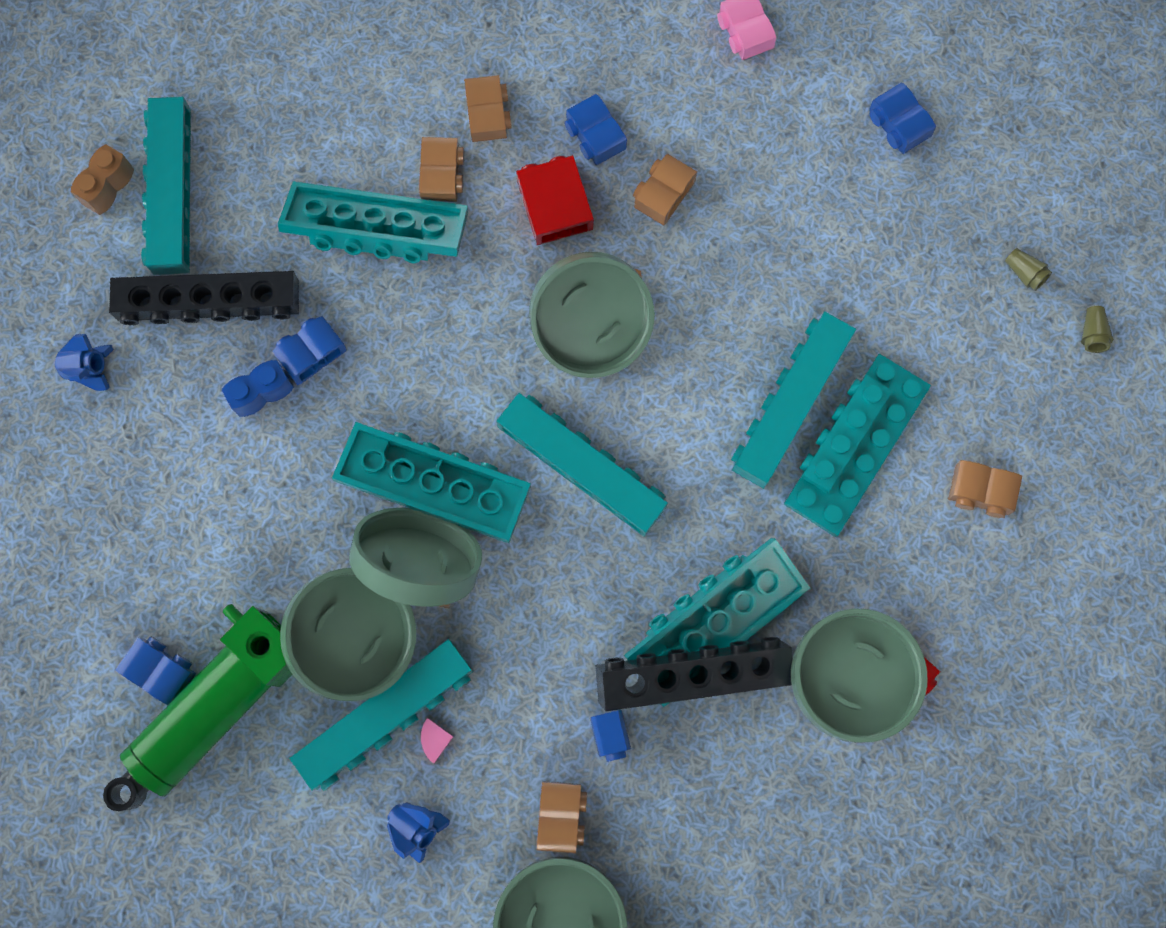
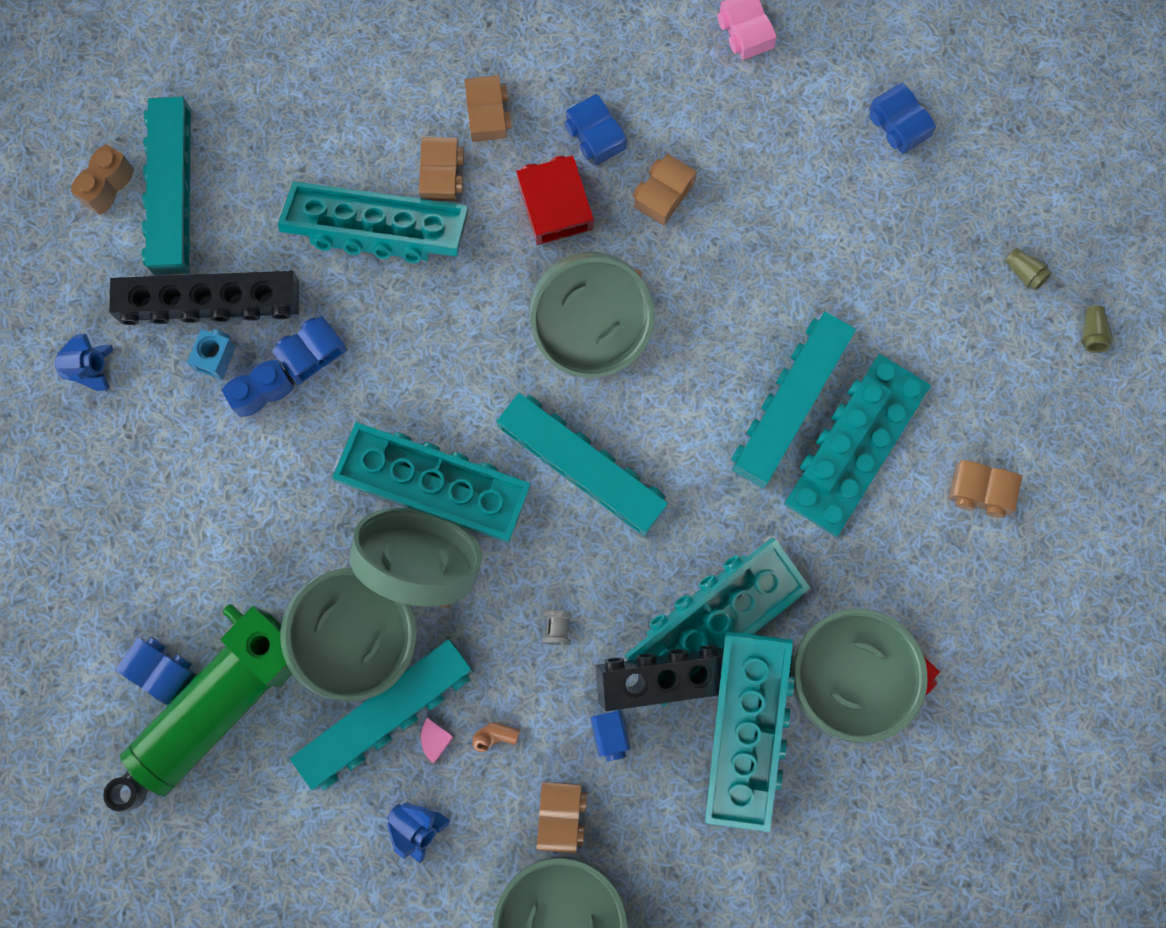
none -> dark azure brick [187,329,236,380]
none -> nougat arm [472,722,520,753]
none -> light grey bush [542,610,572,645]
none -> teal plate [705,632,794,832]

